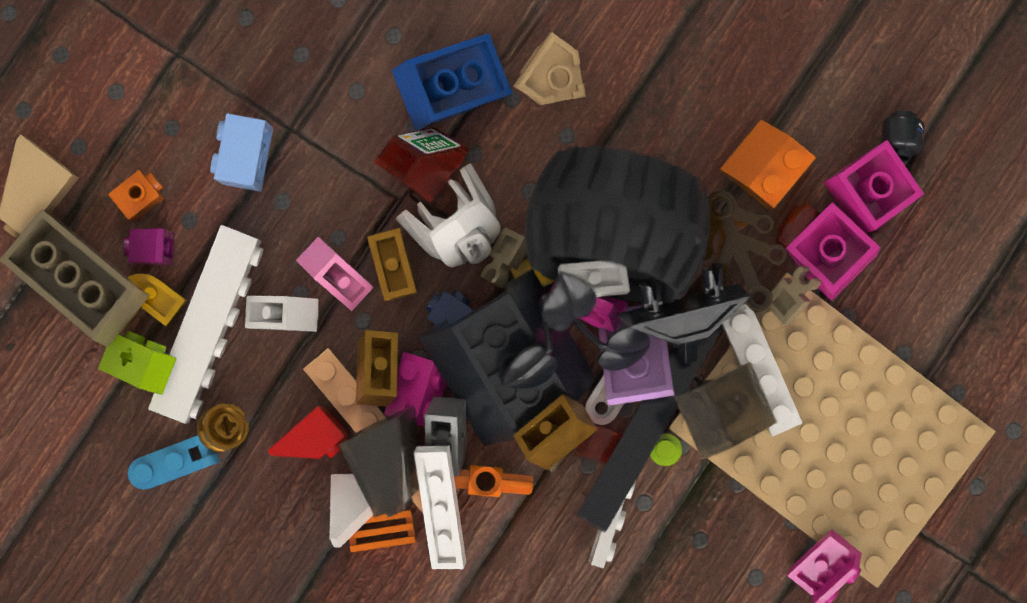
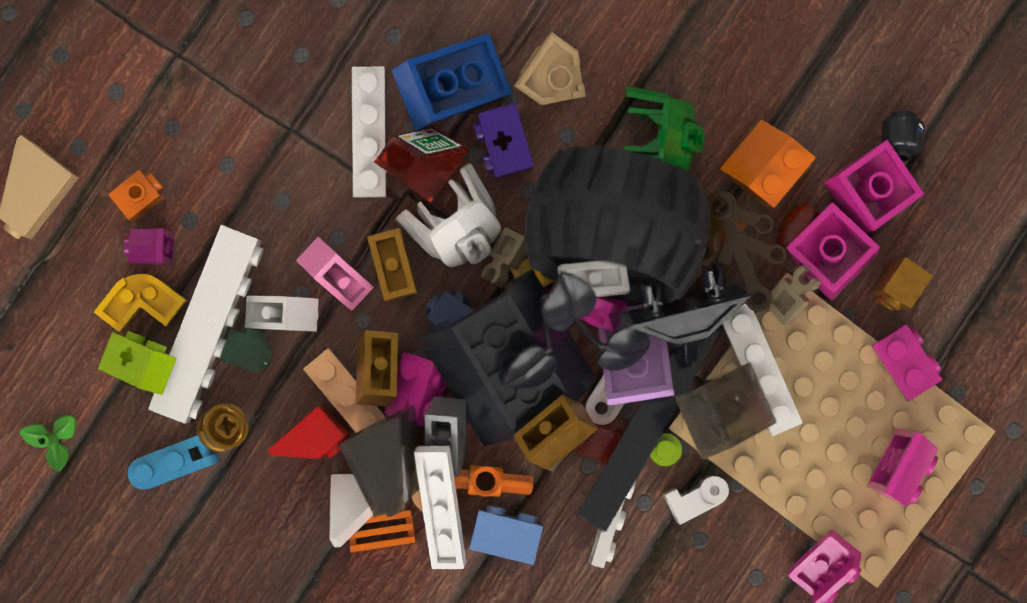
dark tan brick [0,209,150,347] -> none
light blue brick [210,113,273,192] -> none
none -> bright green plant [19,415,76,471]
none -> clear green brick [220,327,274,373]
none -> white plate [352,66,386,198]
none -> medium blue brick [469,504,543,565]
none -> dark purple brick [473,103,534,180]
none -> green piece [624,86,705,171]
none -> white leg [663,475,729,525]
none -> dark pink slope [866,429,939,507]
none -> pearl gold brick [871,257,933,312]
none -> dark pink bracket [871,324,942,401]

